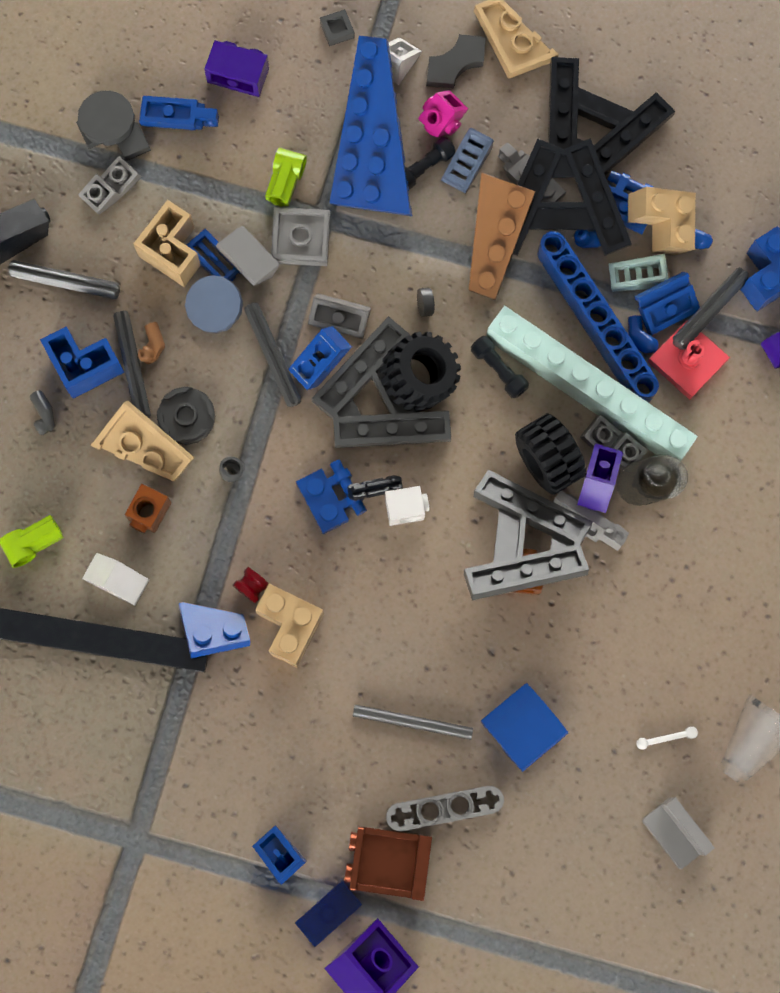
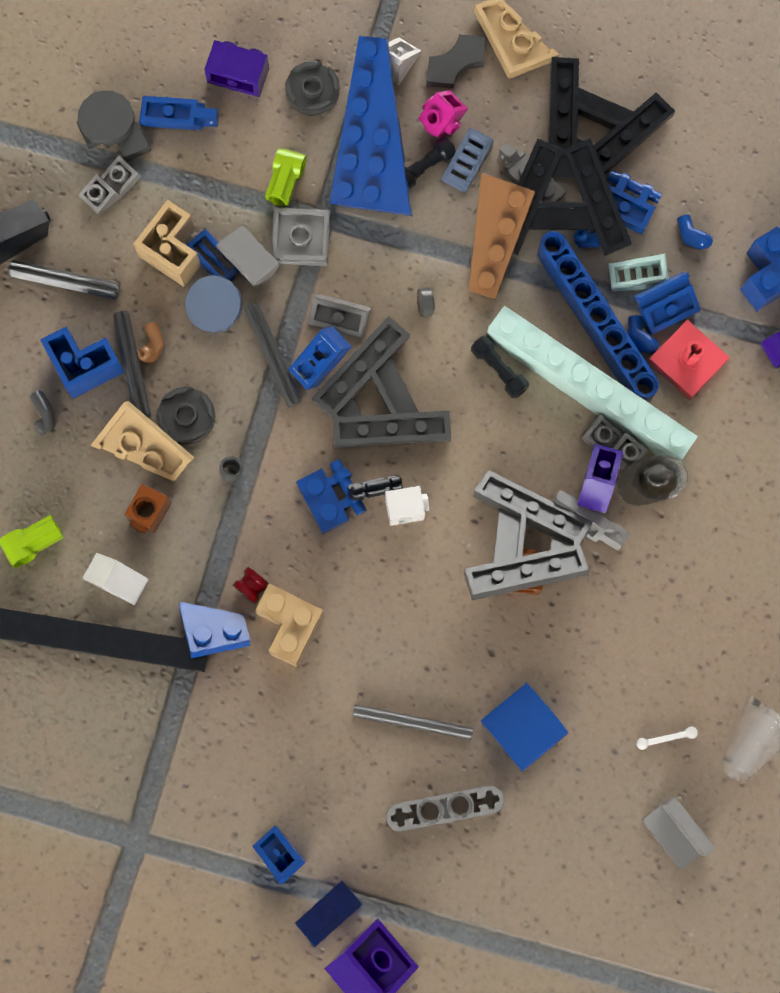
dark grey tile [320,9,355,46] -> none
copper panel [344,826,432,901] -> none
black tyre [380,332,461,411] -> none
black tyre [515,413,586,495] -> none
tan brick [628,187,696,255] -> none
dark grey axle [673,268,749,350] -> none
none -> dark grey tile [285,61,340,116]

